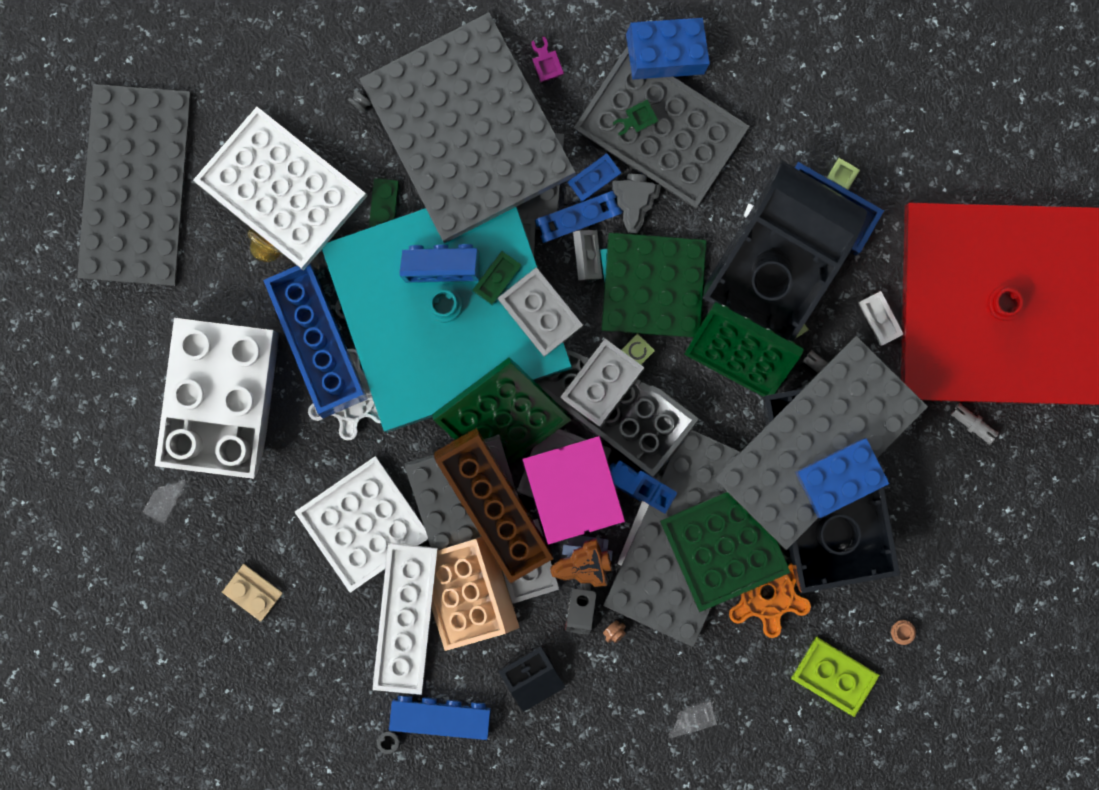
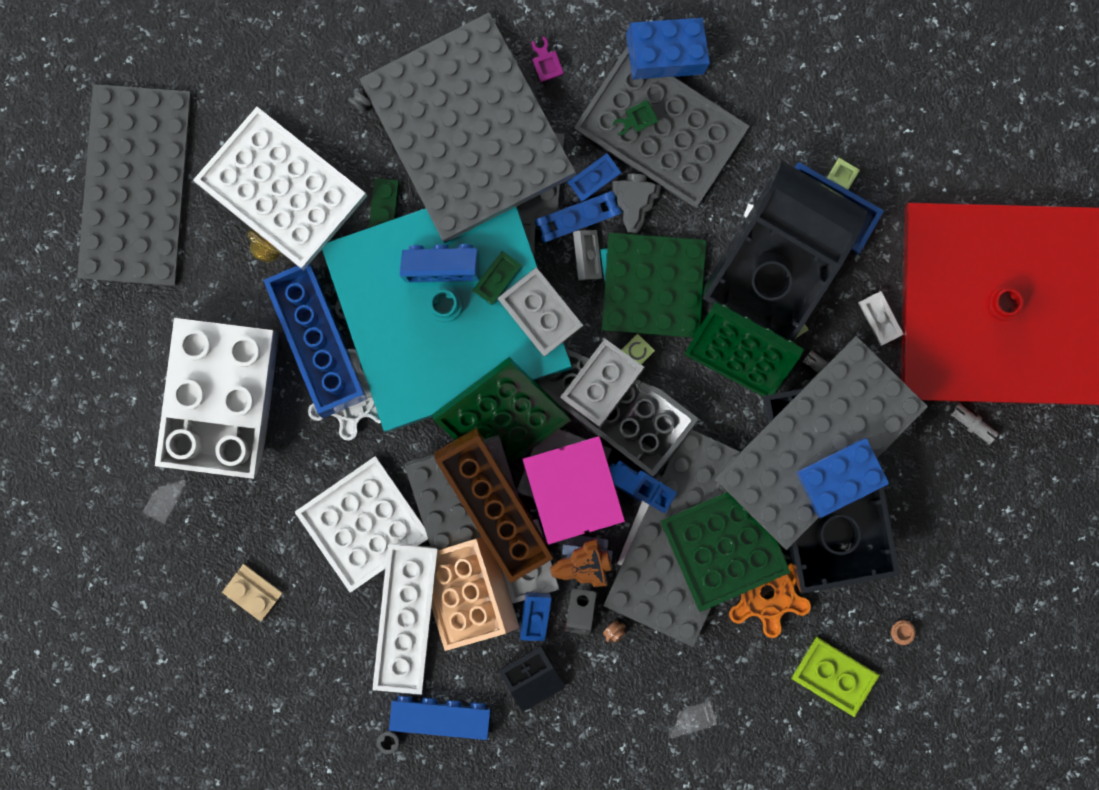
none -> blue plate [519,592,551,641]

